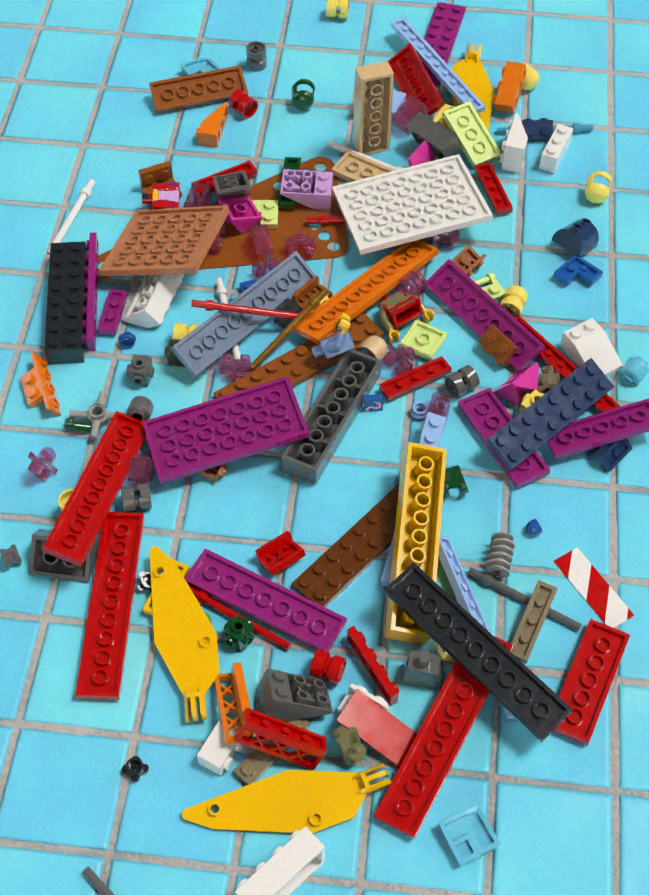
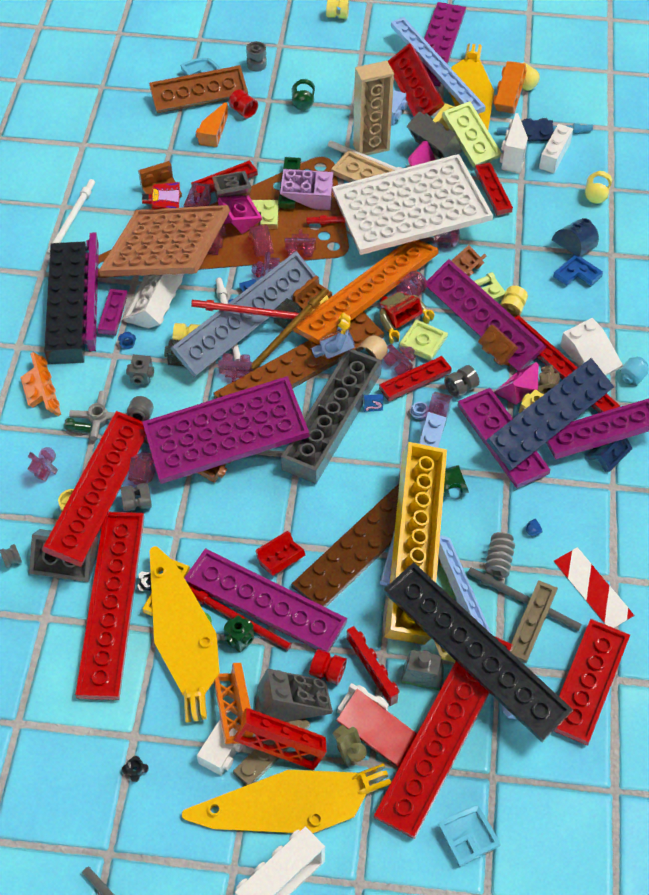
clear pink brick [391,94,429,136] -> none

